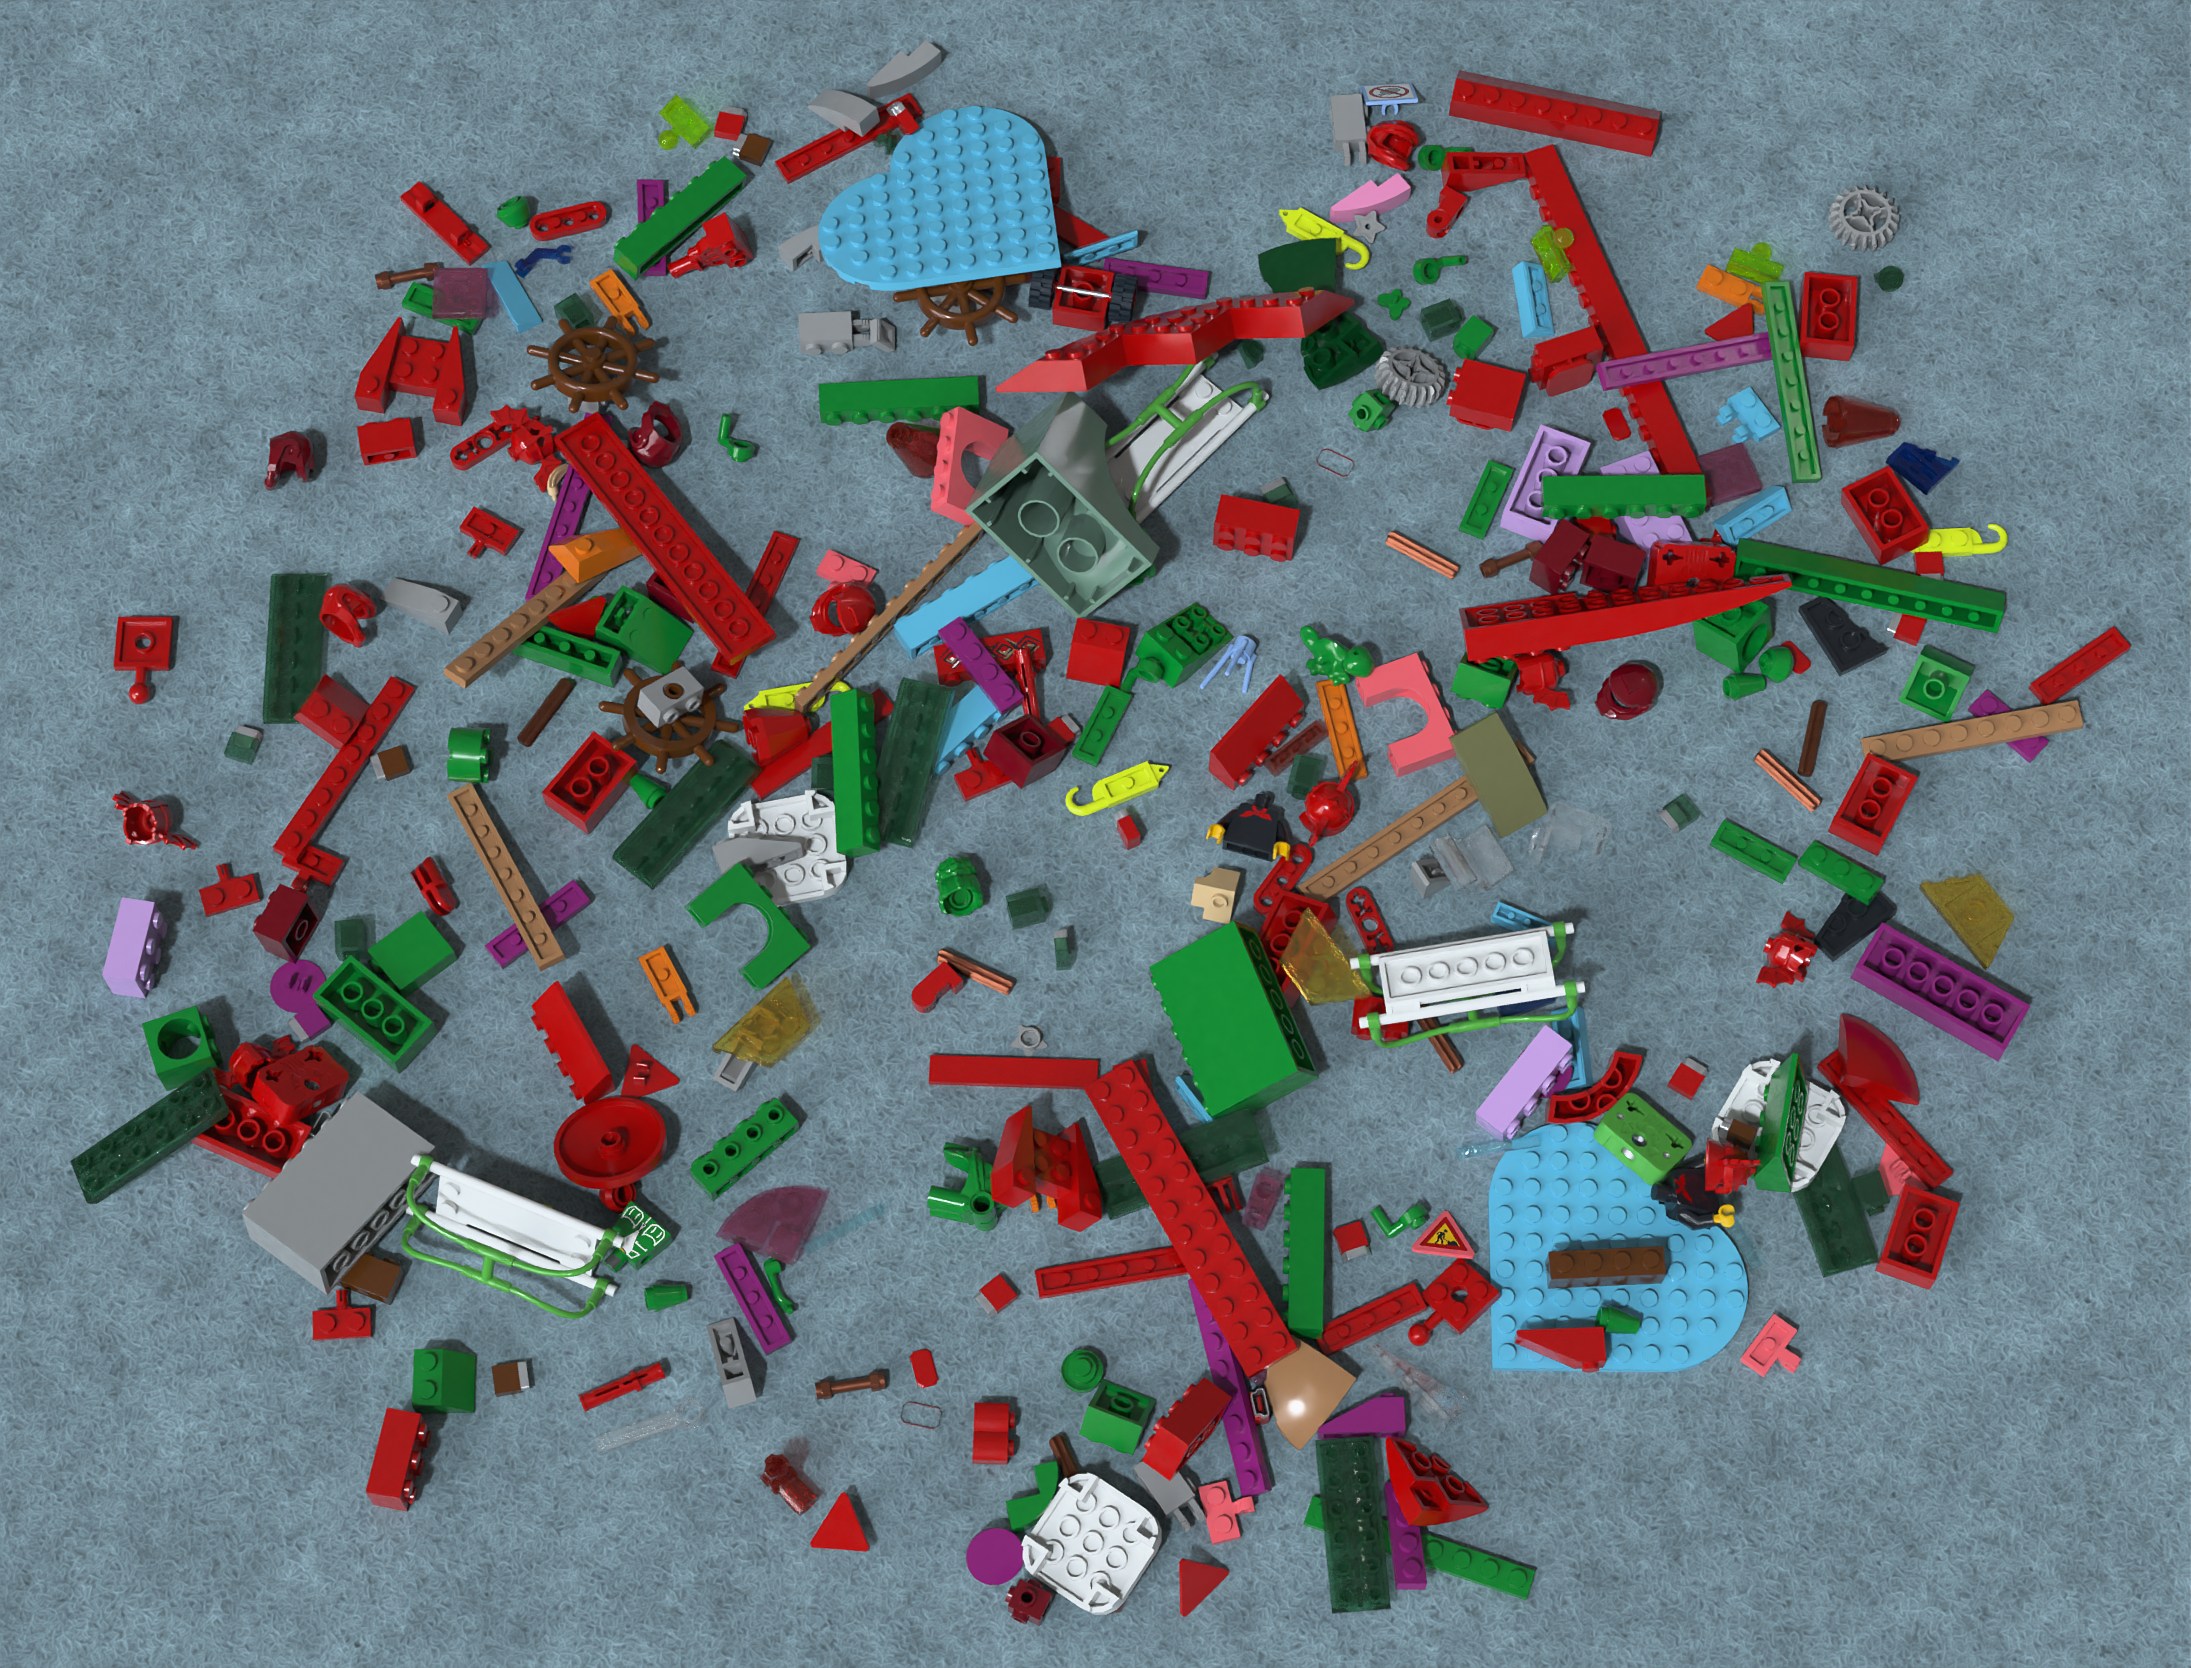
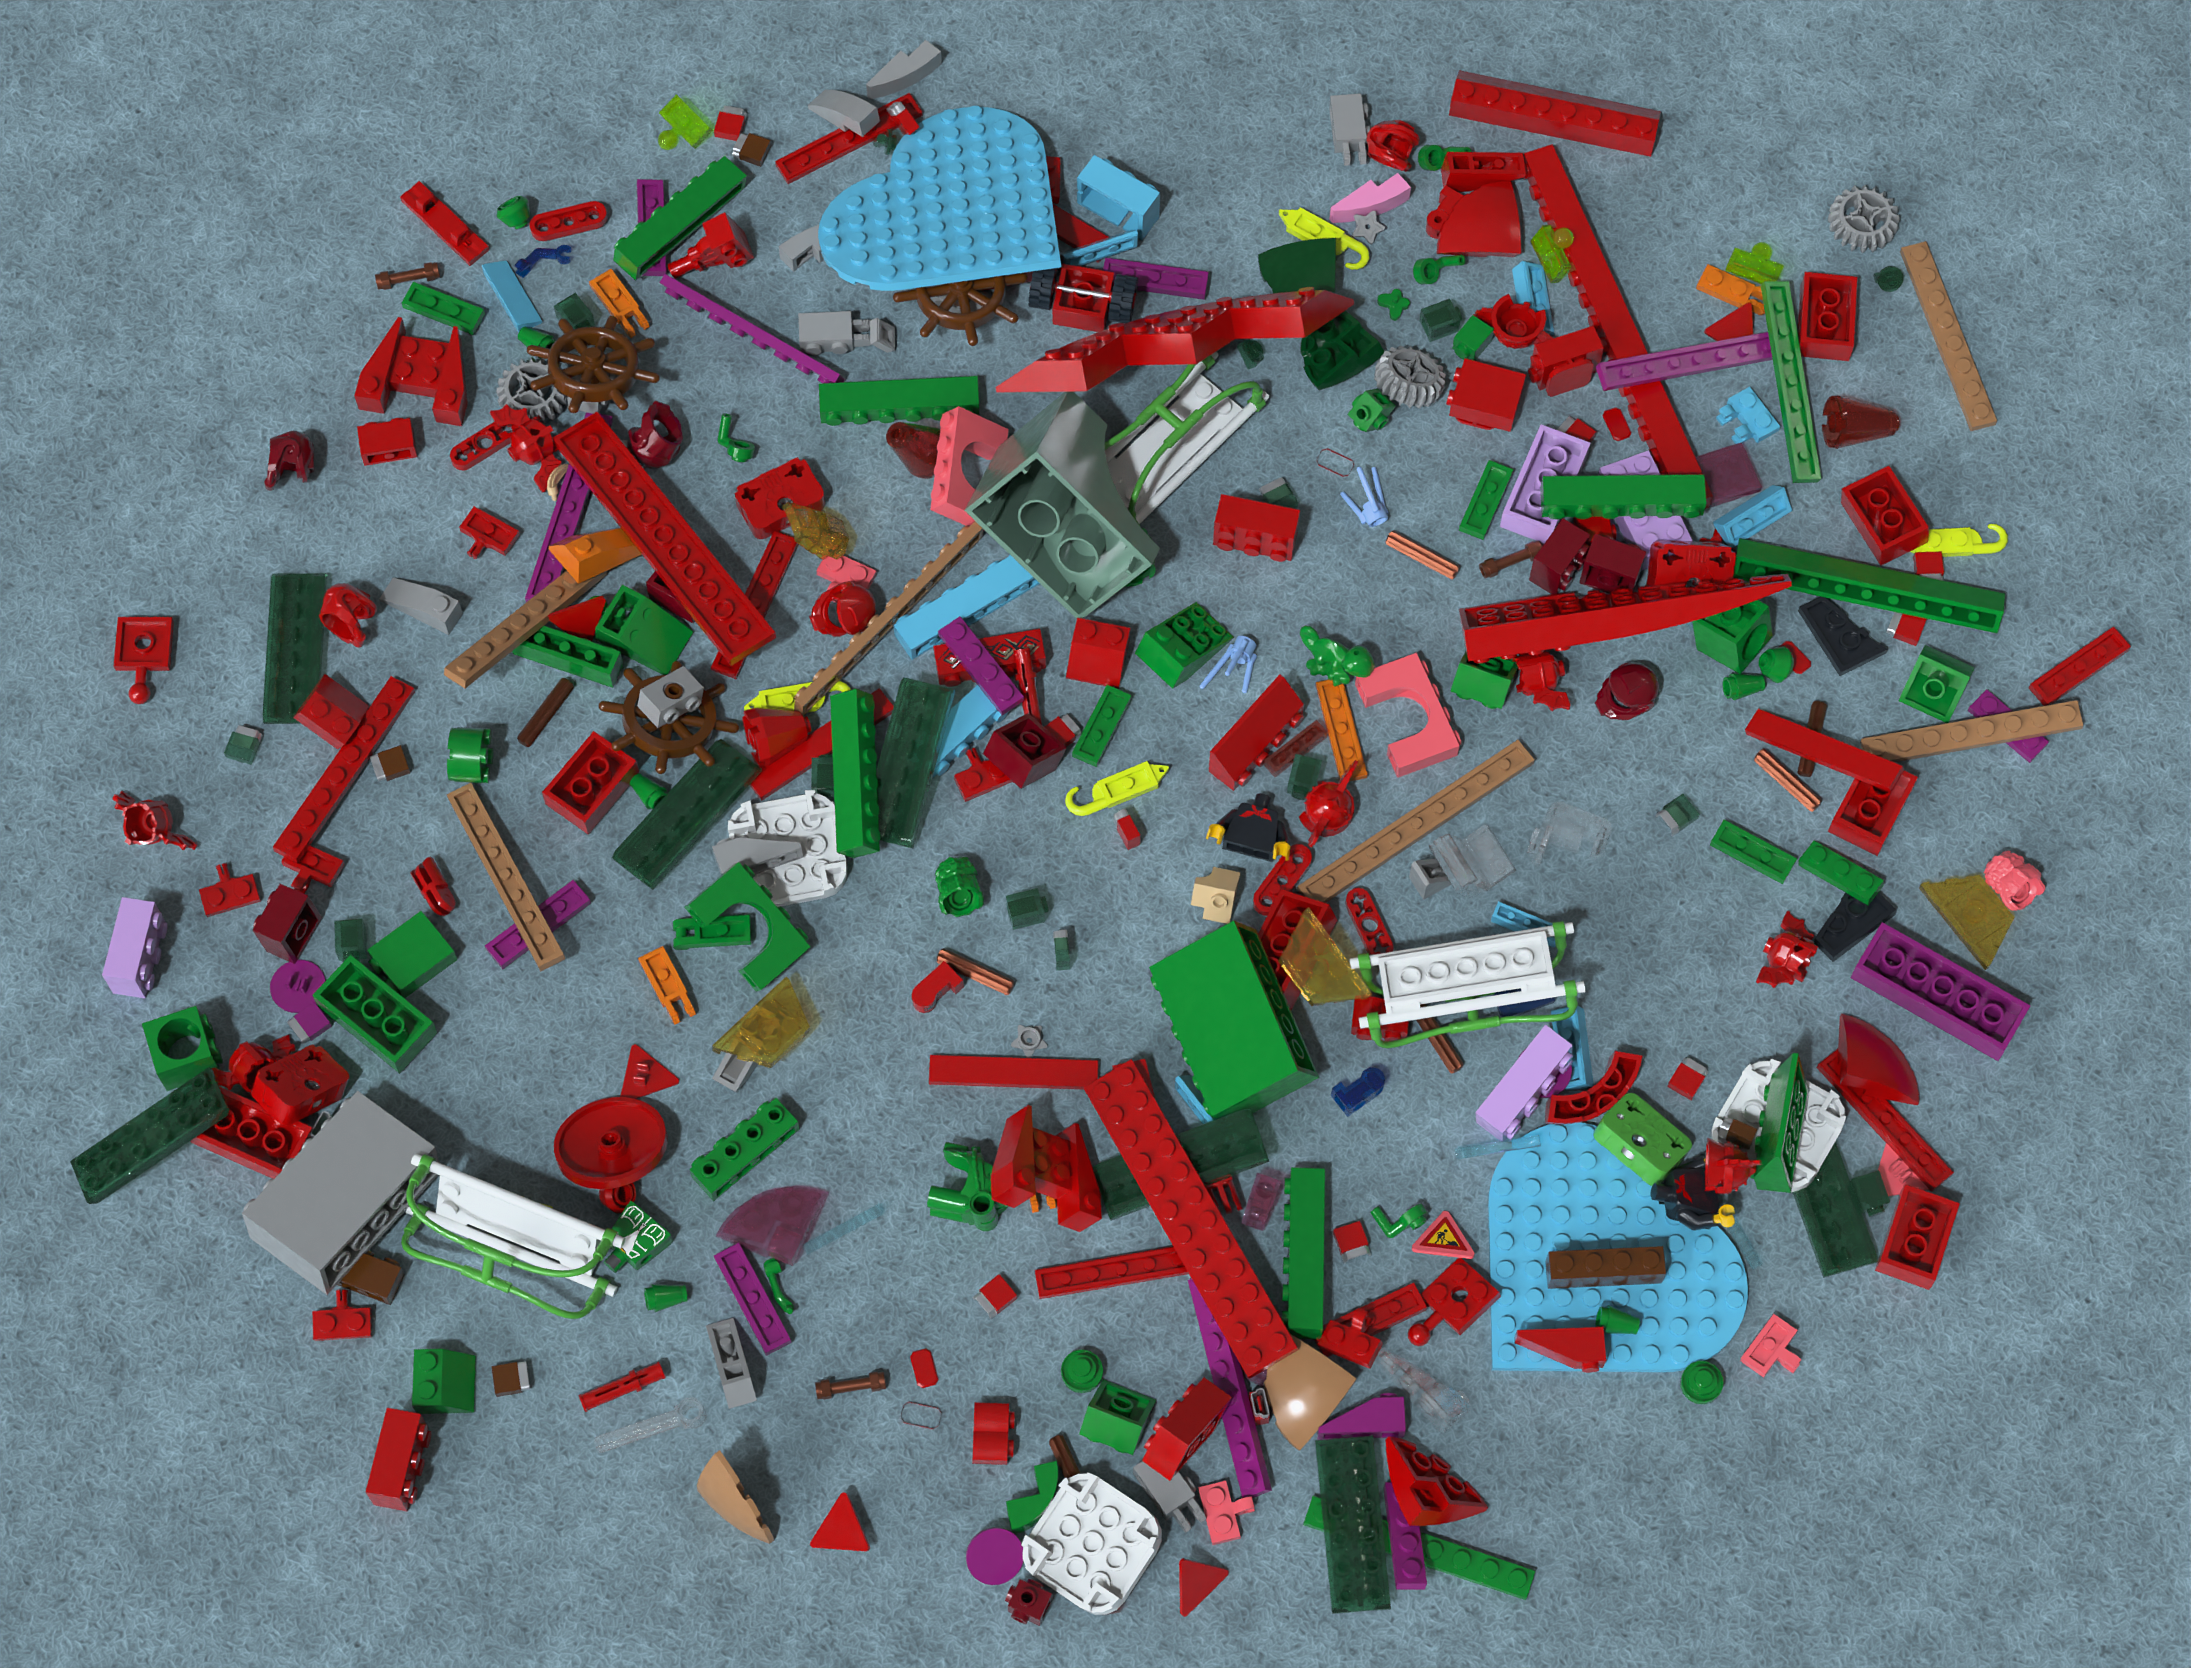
clear pink tile [432,268,488,319] -> none
red slope [530,981,616,1105] -> none
clear red piece [759,1454,818,1516] -> none
green plate [1119,657,1163,694] -> none
piece [1361,83,1418,115] -> none
olive slope [1448,712,1548,838] -> none
clear blue wing [1885,442,1960,495] -> none
none -> light grey gear [496,357,567,425]
none -> green cone [518,326,555,359]
none -> magenta plate [659,274,846,383]
none -> green plate [673,915,751,950]
none -> medium nougat brick [697,1450,774,1544]
none -> red axle [734,457,825,539]
none -> clear yellow slope [782,502,849,560]
none -> medium azure piece [1077,155,1160,240]
none -> red plate [1318,1308,1383,1369]
none -> clear blue leg [1331,1067,1385,1117]
none -> light blue plant [1340,467,1389,527]
none -> red brick [1437,181,1521,257]
none -> red helmet [1473,294,1553,349]
none -> red piece [1557,416,1596,442]
none -> green plate [1680,1361,1723,1405]
none -> red tile [1745,709,1904,793]
none -> medium nougat plate [1900,241,1997,431]
none -> coral hair [1984,851,2046,911]

